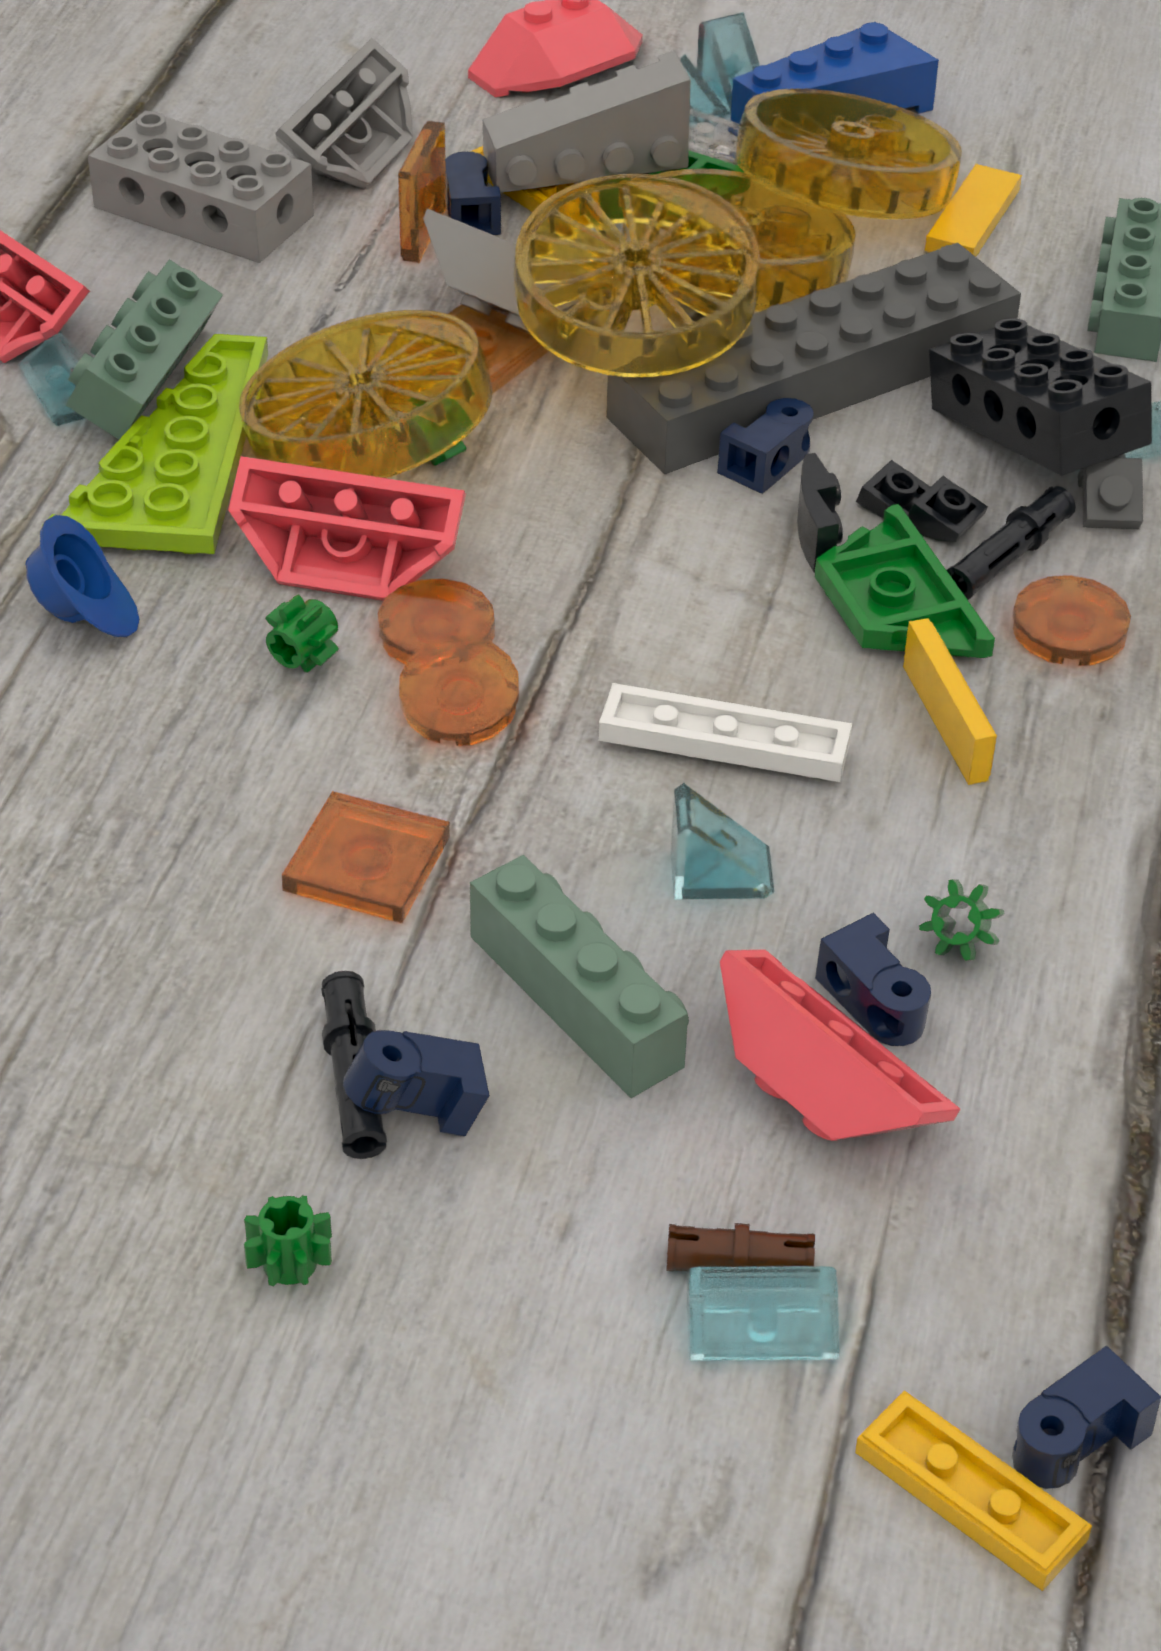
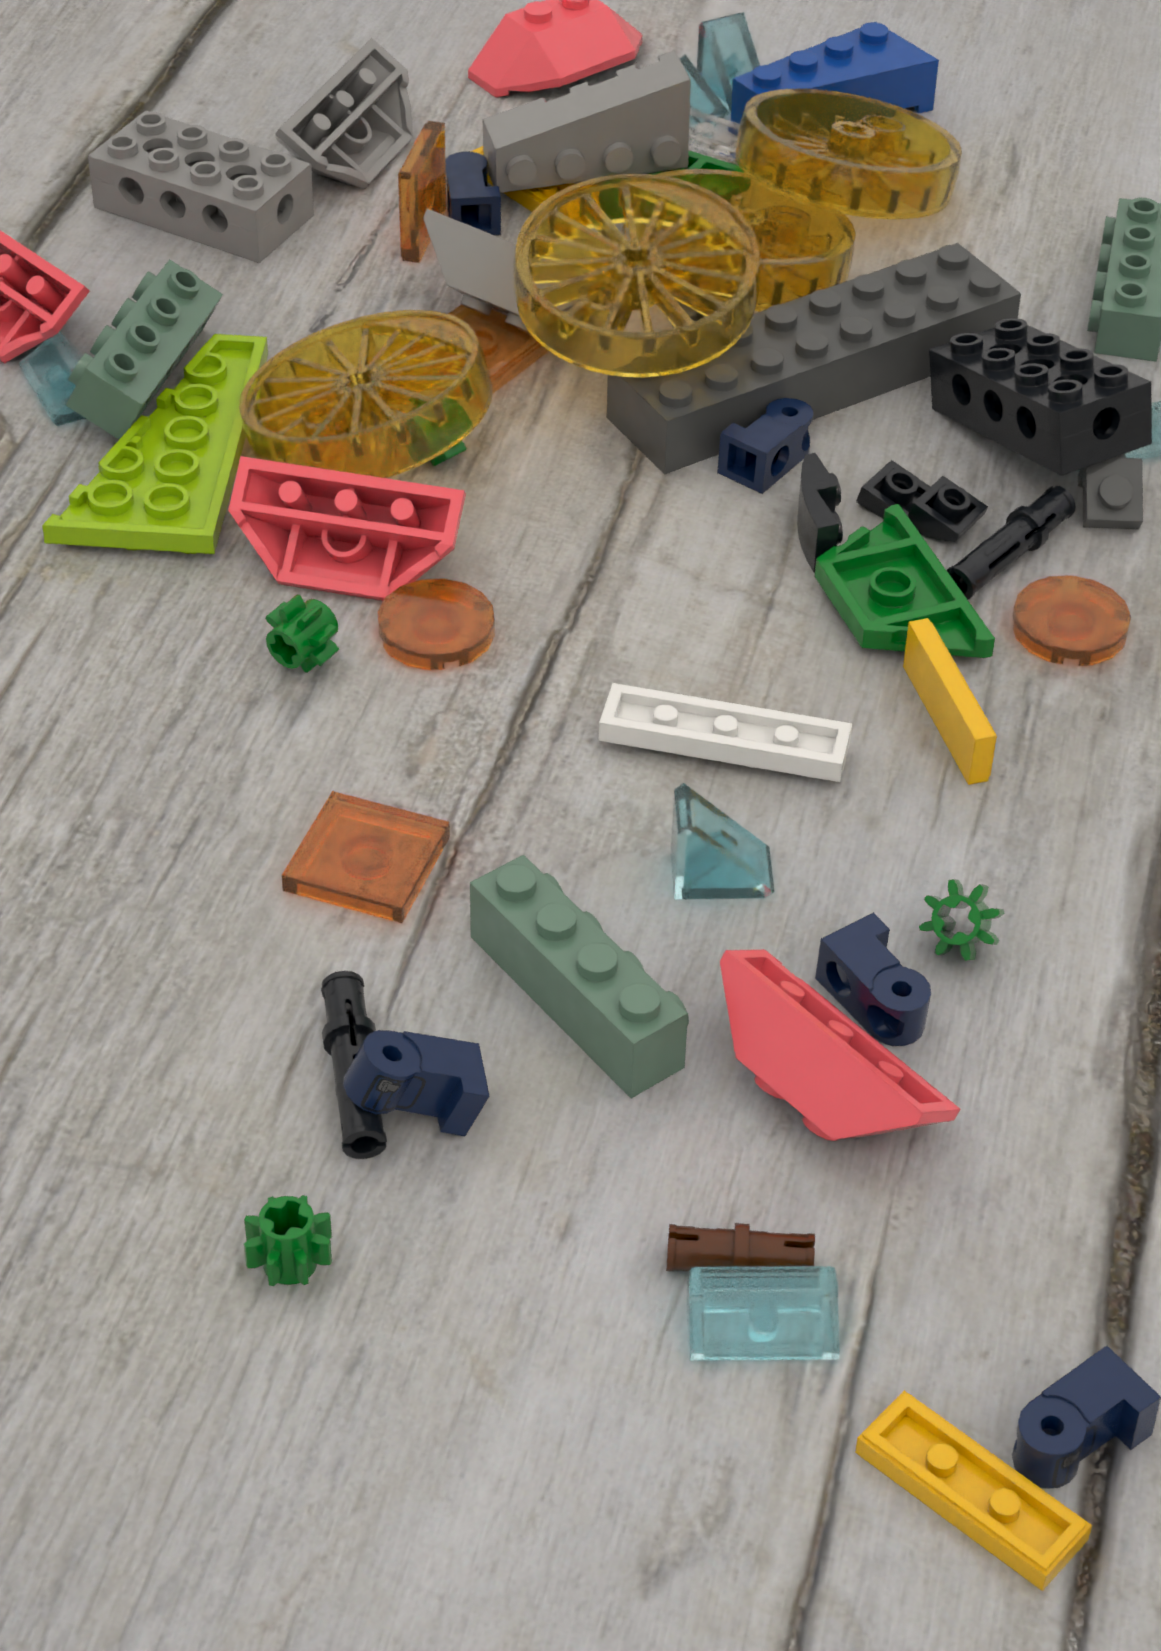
blue piece [25,515,140,637] -> none
clear orange tile [399,636,519,746] -> none
yellow tile [925,164,1022,257] -> none

